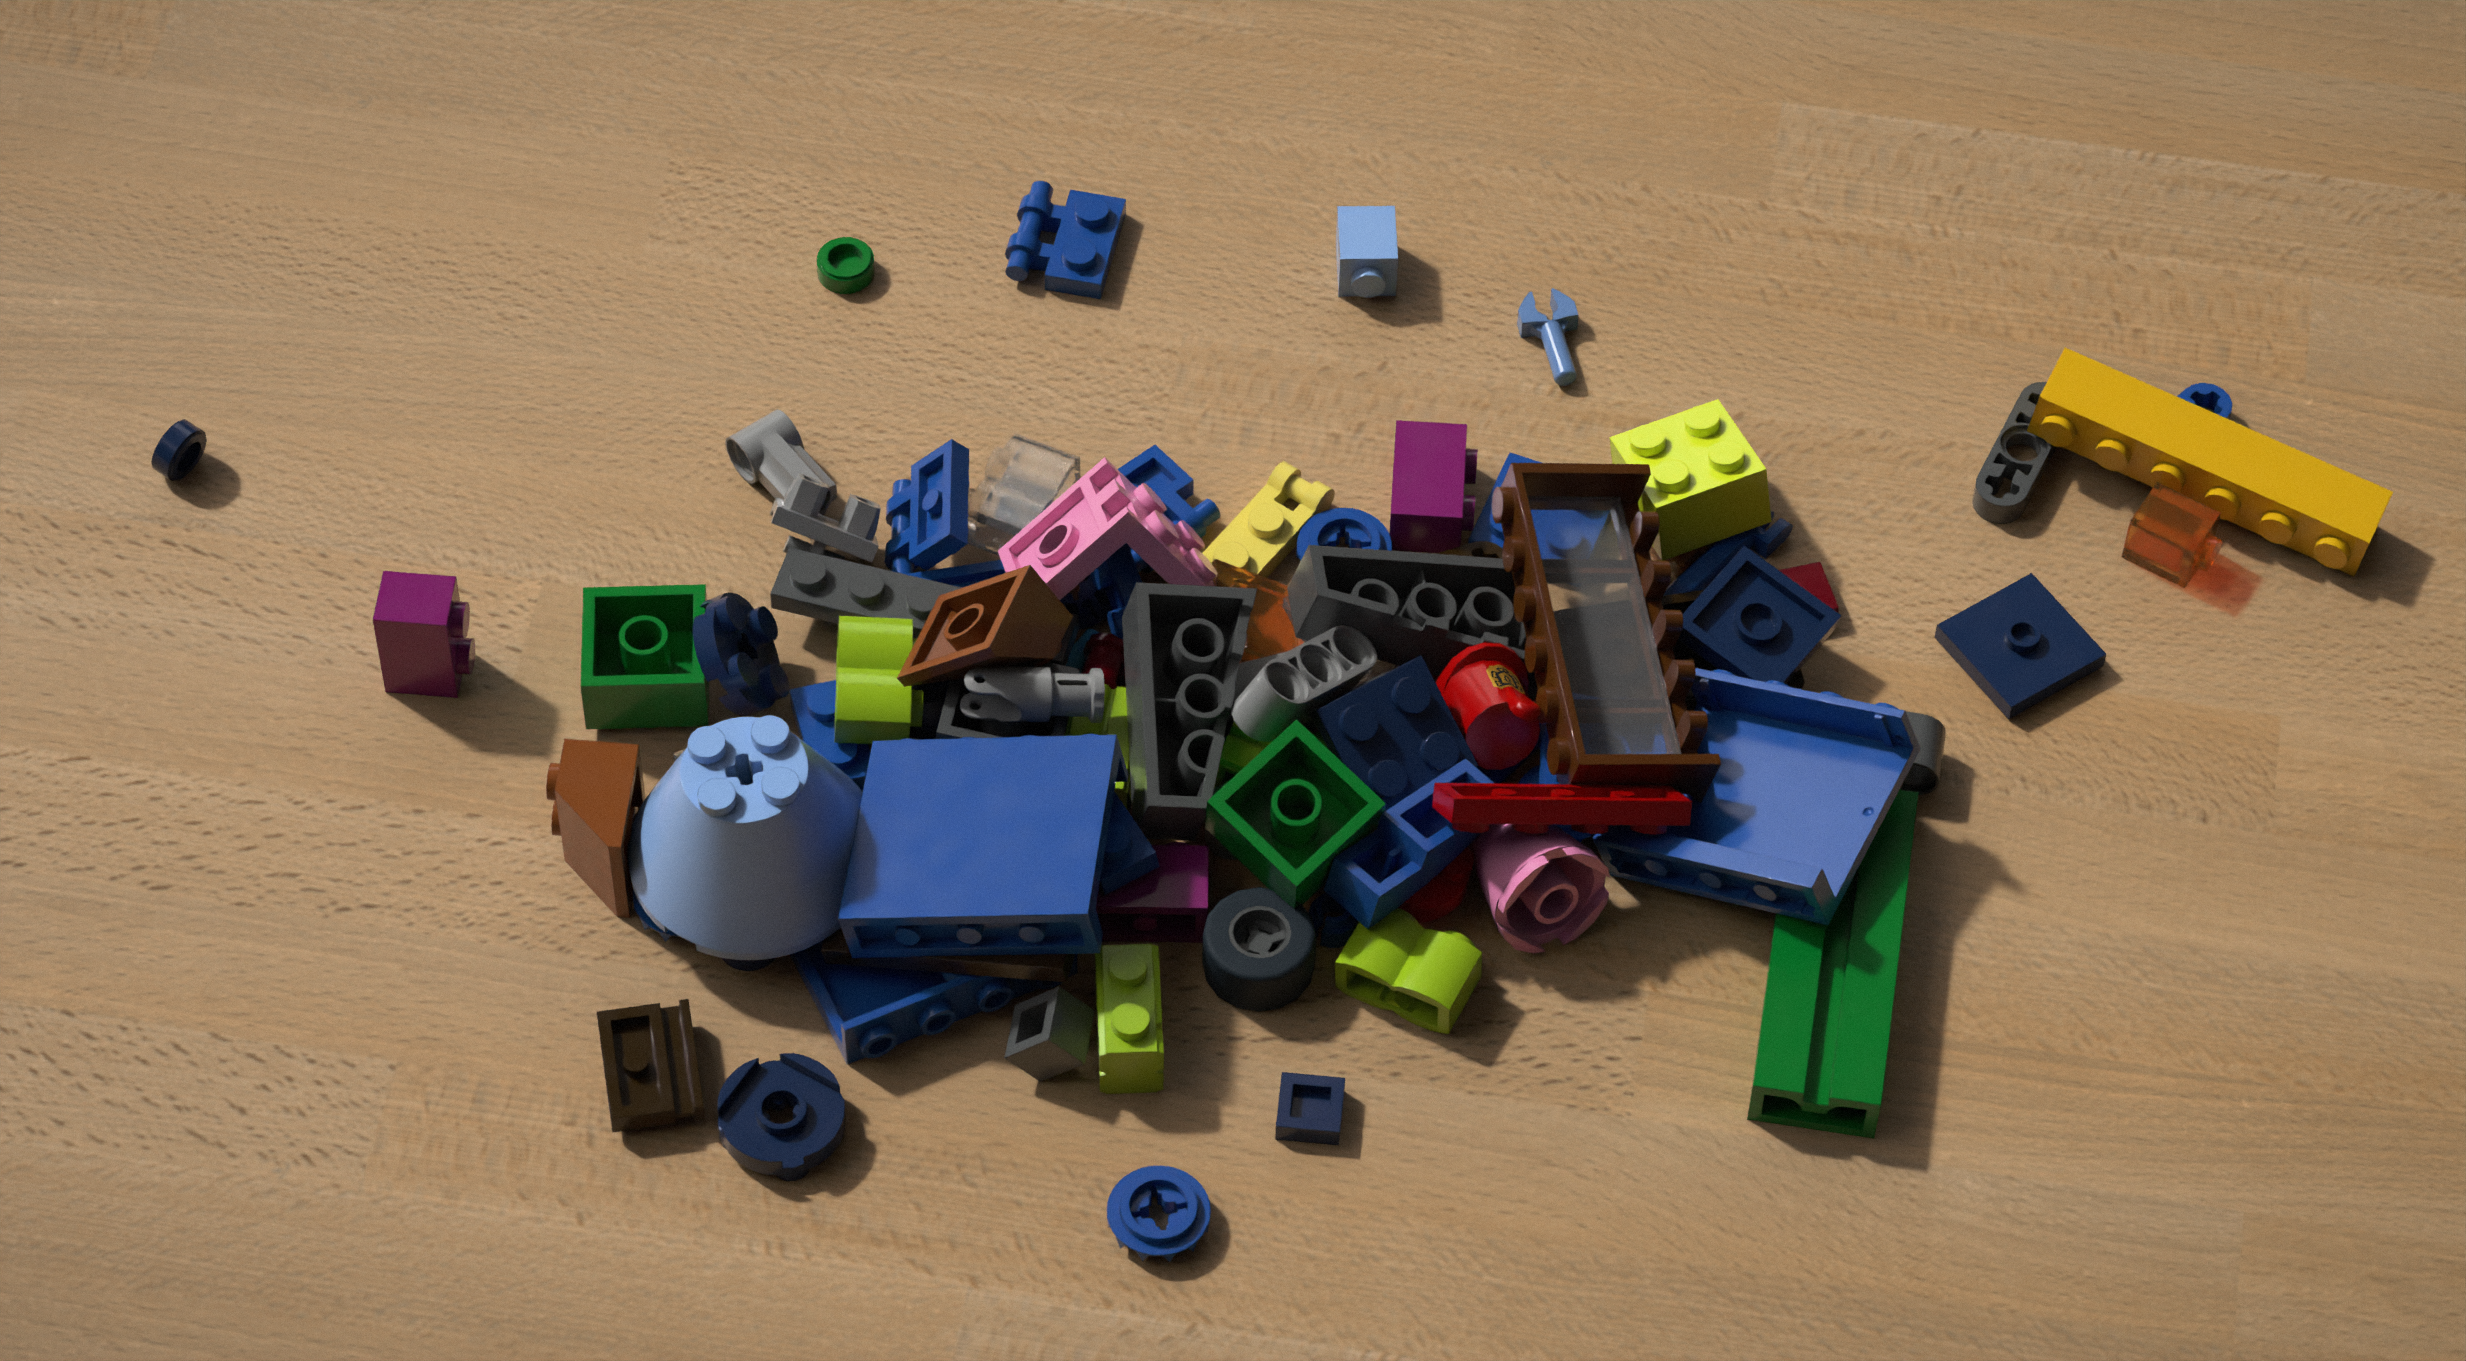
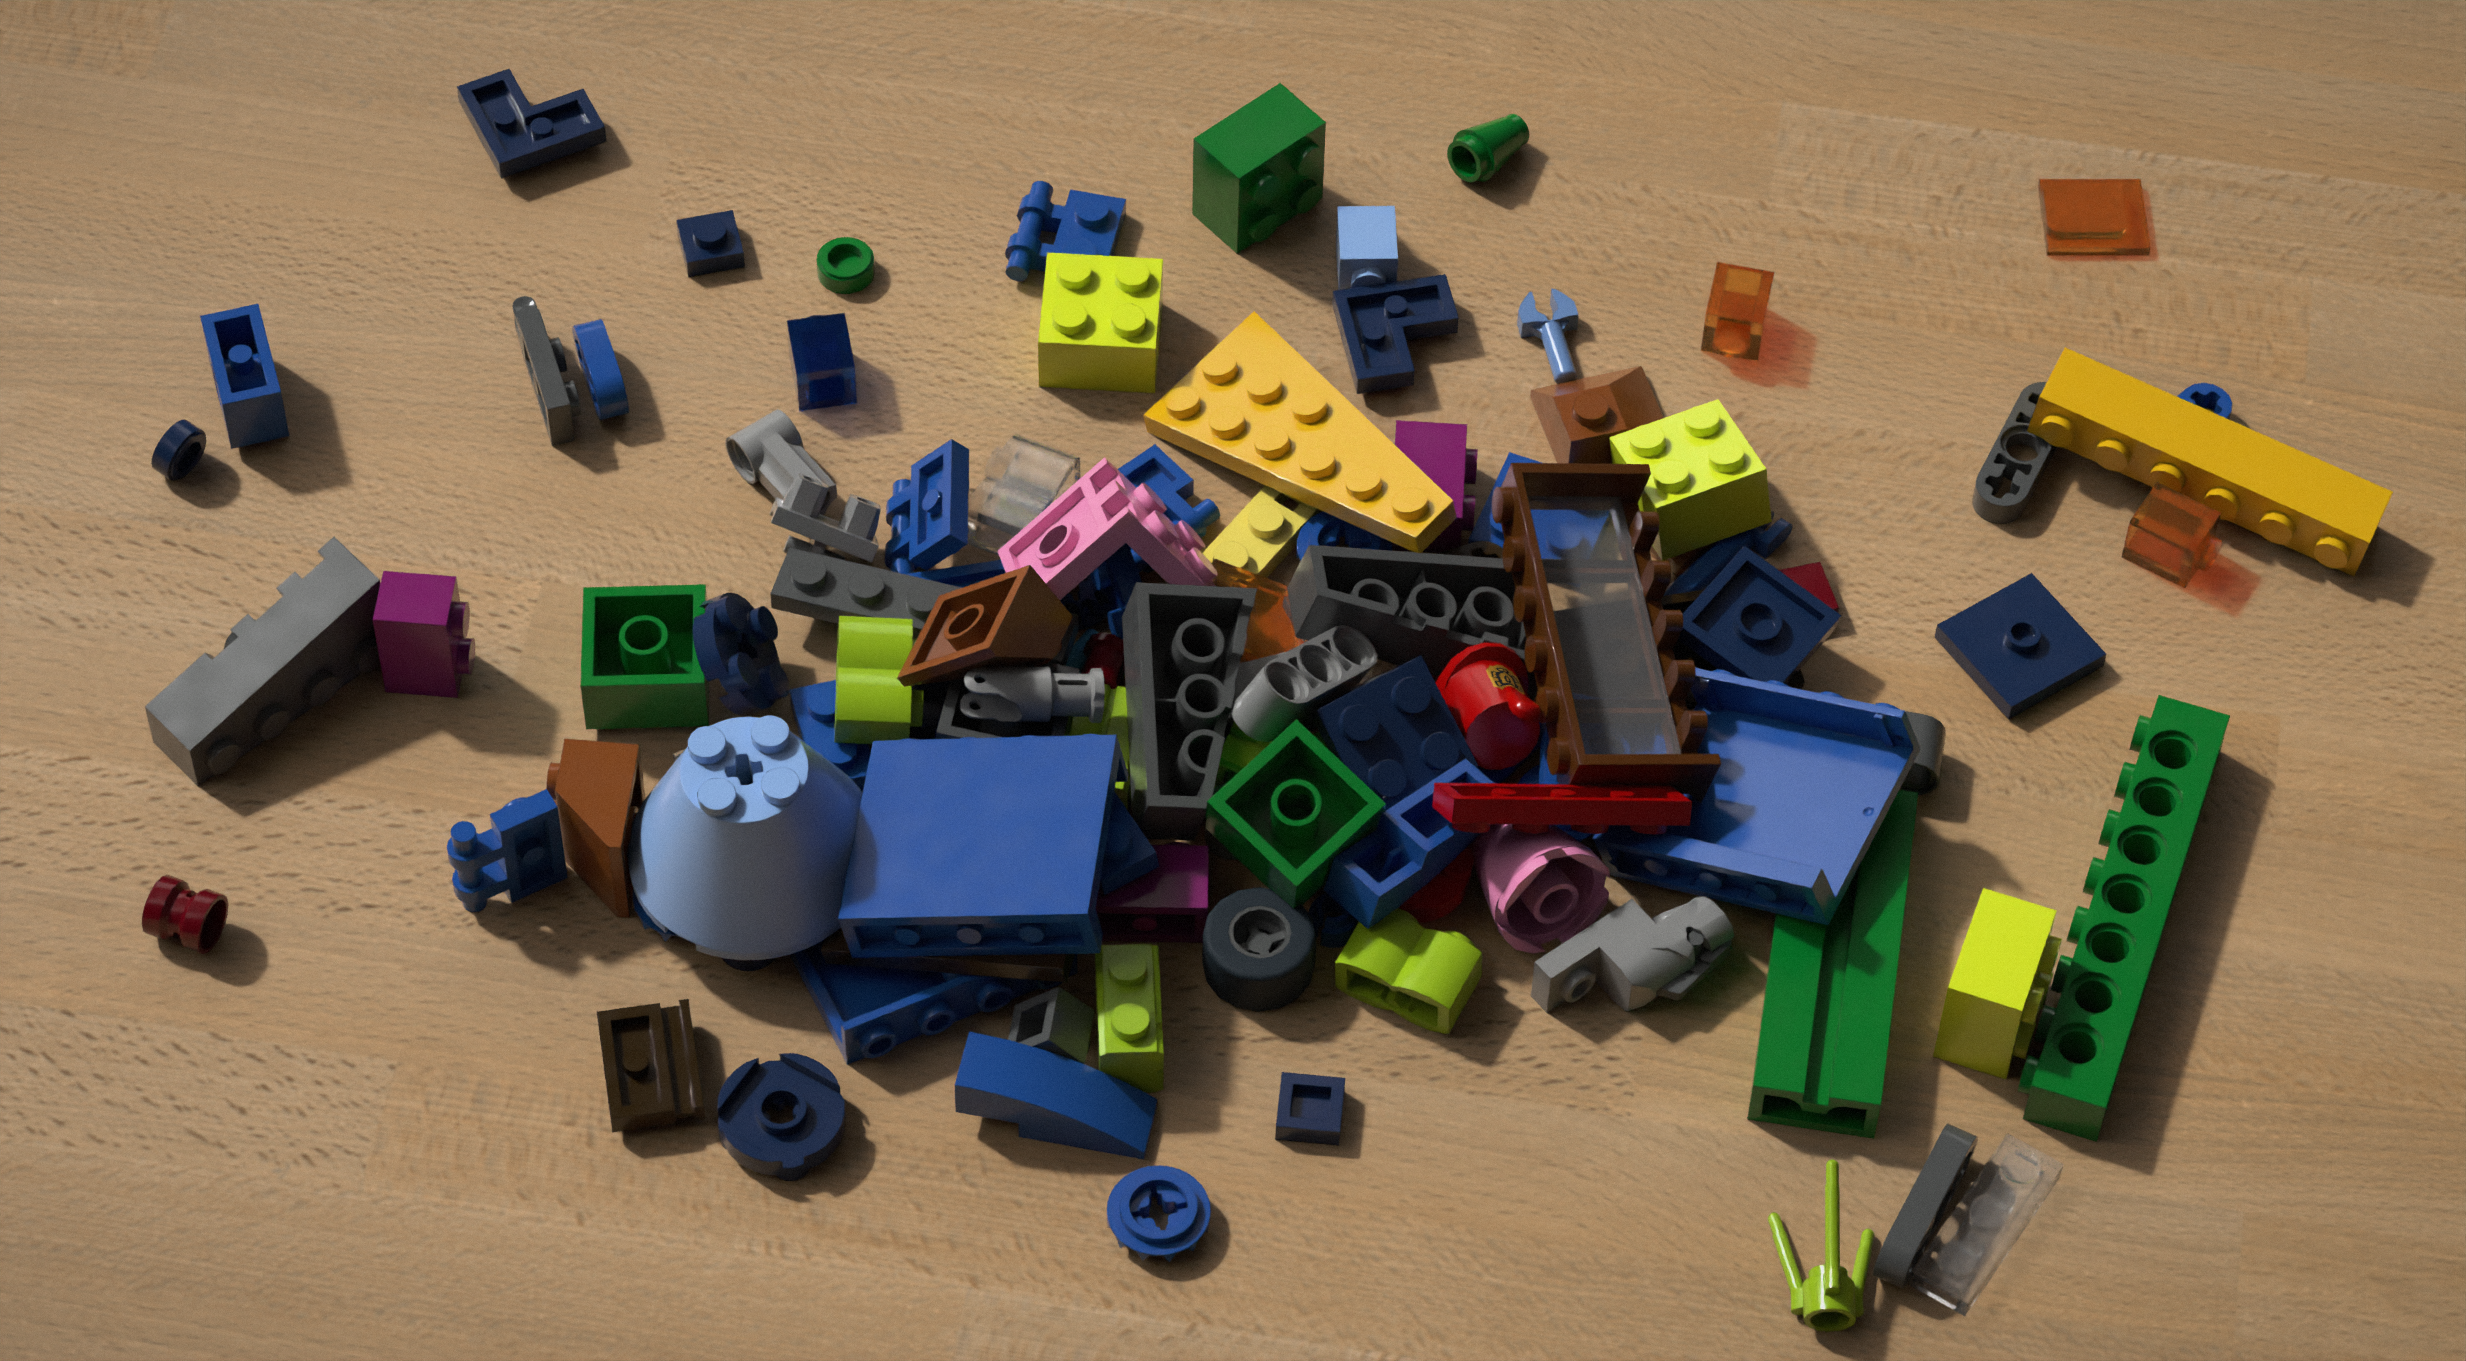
none -> dark red wheel [142,875,229,954]
none -> dark grey wedge [145,537,380,786]
none -> blue brick [200,304,289,449]
none -> blue plate [447,789,568,912]
none -> dark blue plate [457,68,607,179]
none -> dark grey hinge [512,296,581,446]
none -> blue beam [572,319,629,420]
none -> dark blue plate [676,210,745,277]
none -> clear blue brick [787,313,857,411]
none -> blue slope [955,1031,1157,1160]
none -> neon yellow brick [1038,252,1163,393]
none -> yellow wing [1143,311,1457,553]
none -> green brick [1192,83,1326,254]
none -> dark blue plate [1332,274,1459,394]
none -> green cone [1447,114,1530,182]
none -> dark orange slope [1530,366,1664,464]
none -> light grey plate [1531,895,1734,1013]
none -> clear orange brick [1701,262,1774,361]
none -> lime plant [1768,1159,1874,1332]
none -> dark grey beam [1873,1124,1978,1289]
none -> clear plate [1909,1133,2063,1316]
none -> neon yellow brick [1933,888,2062,1079]
none -> green brick [2017,695,2230,1142]
none -> clear orange piece [2038,179,2151,256]

